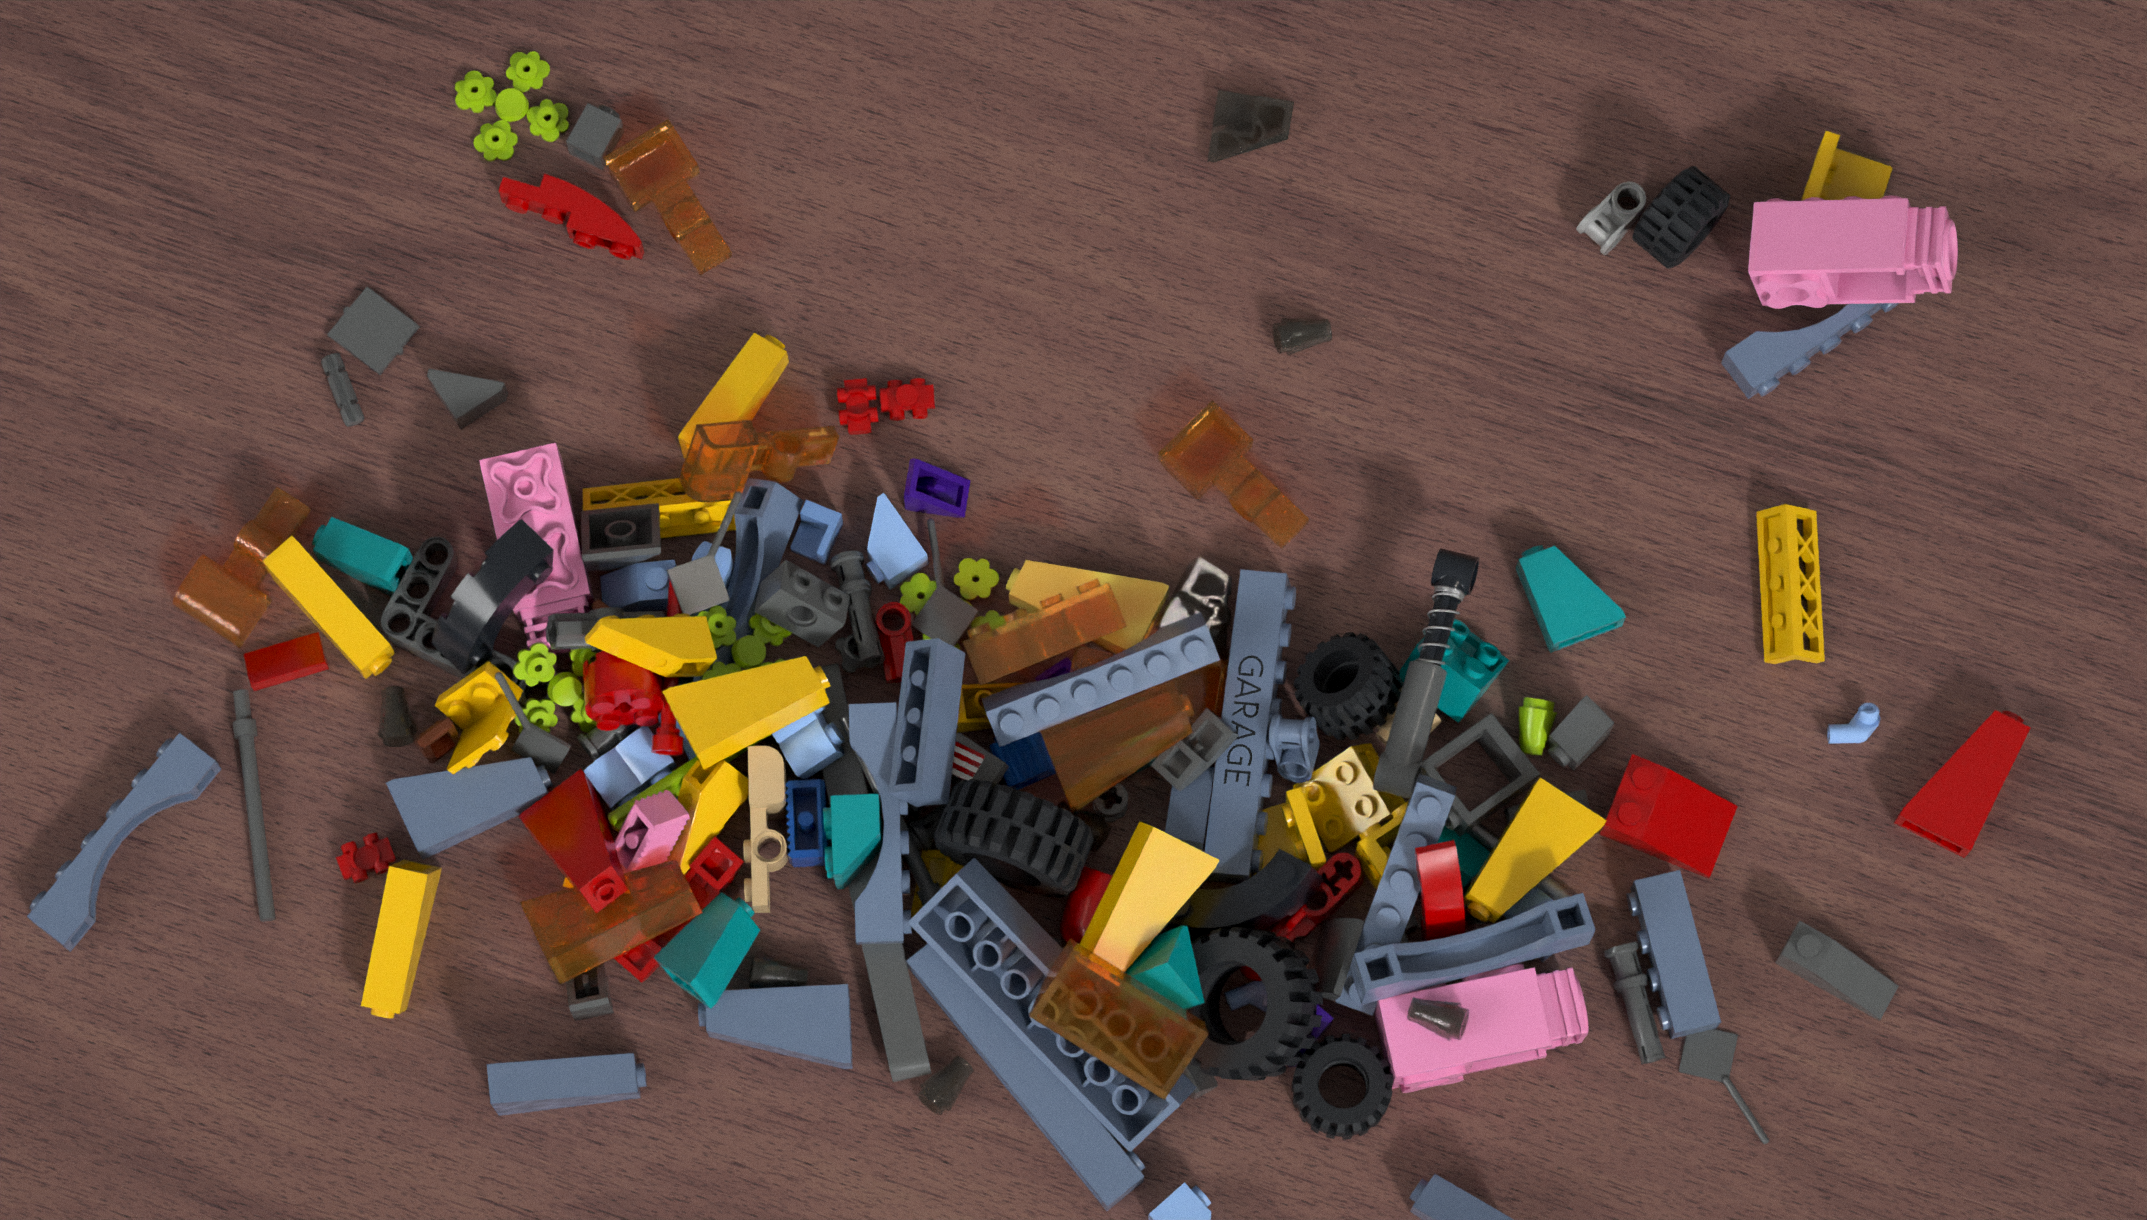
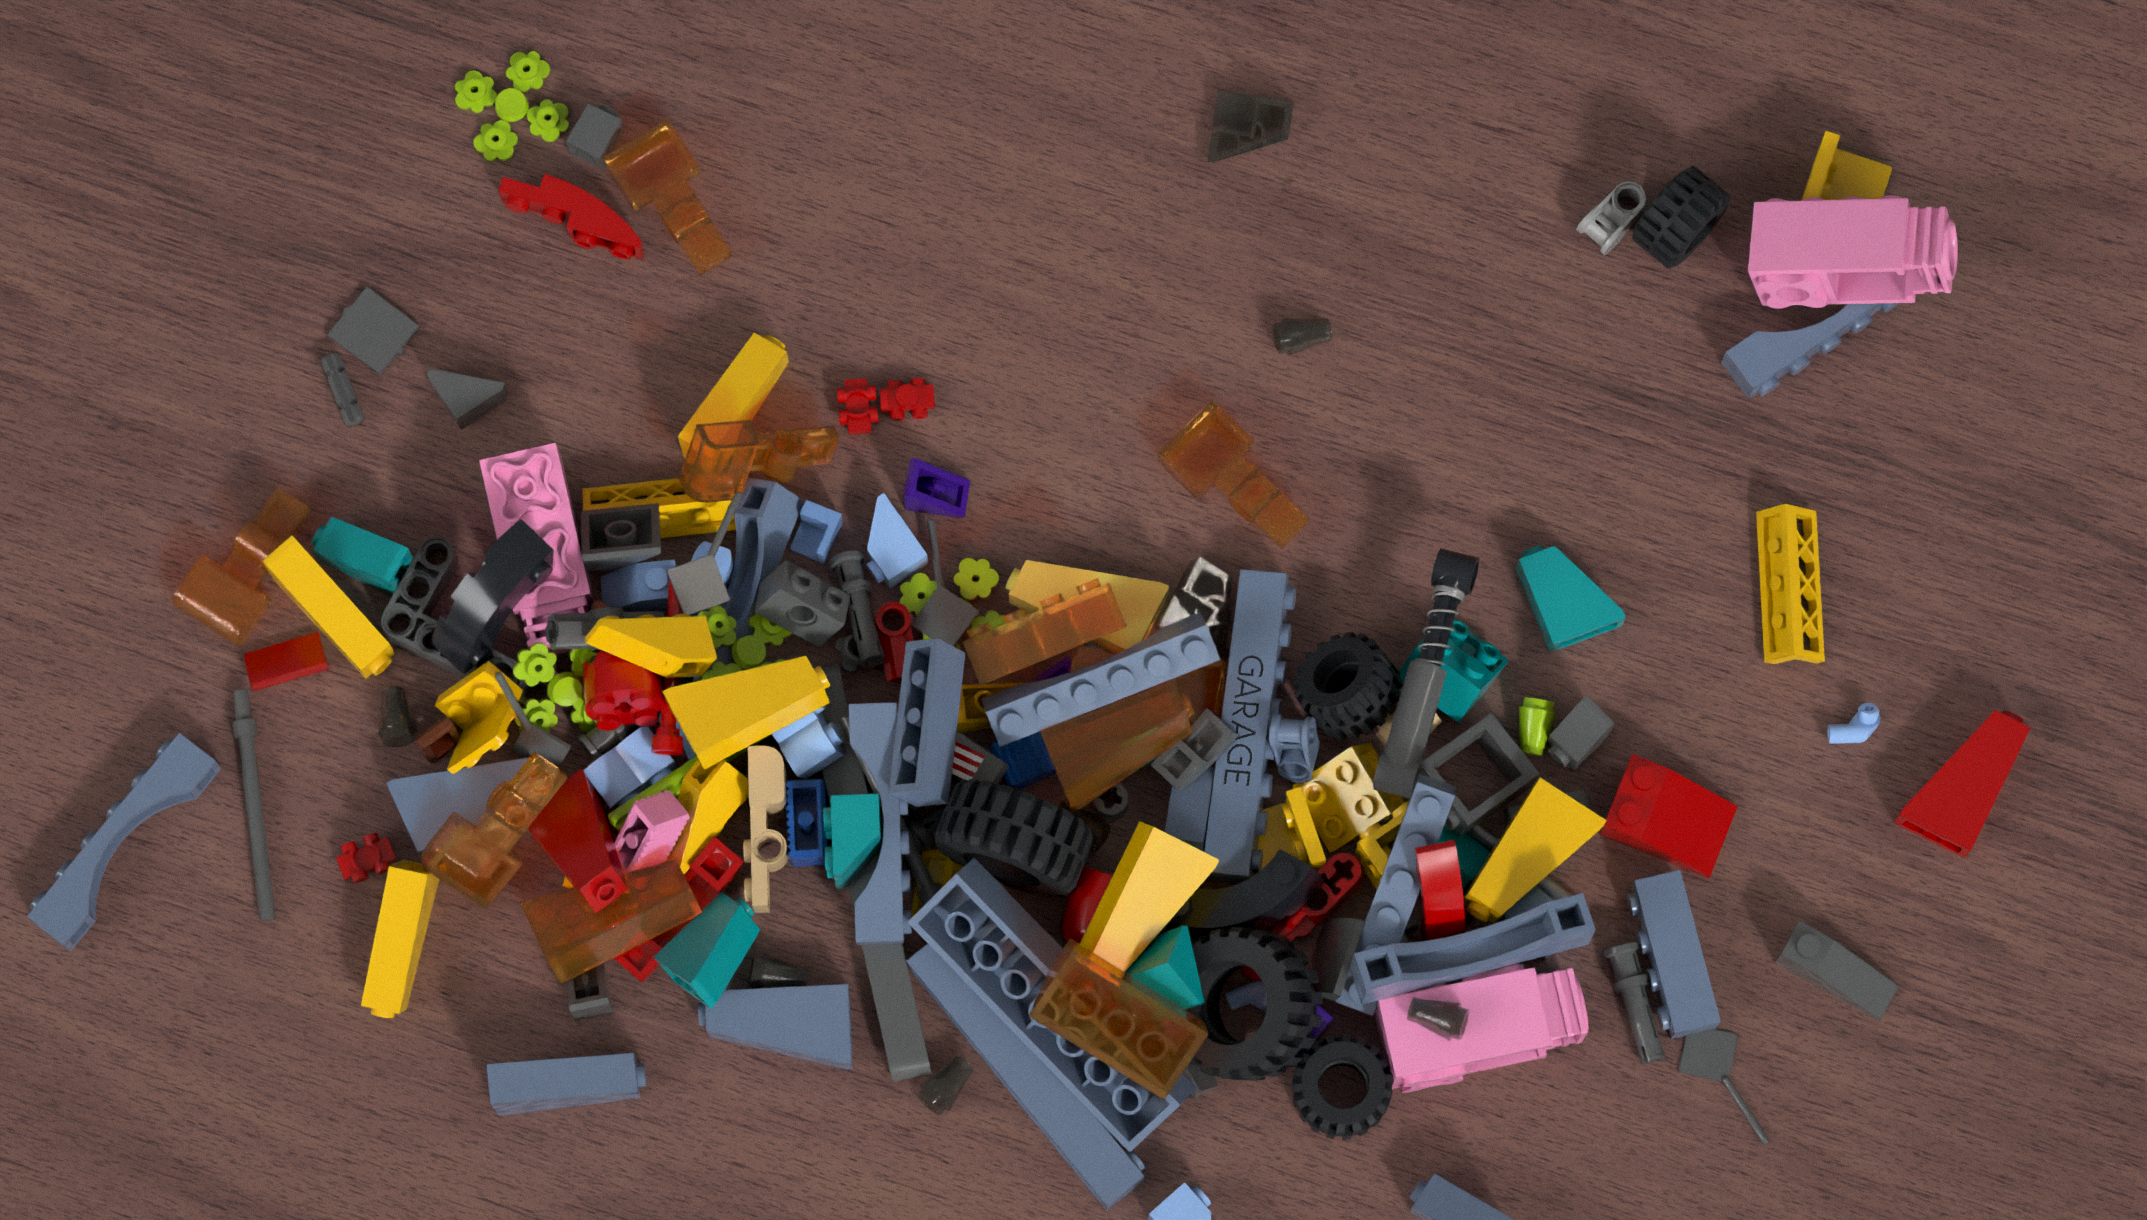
none -> clear orange plate [421,751,568,909]

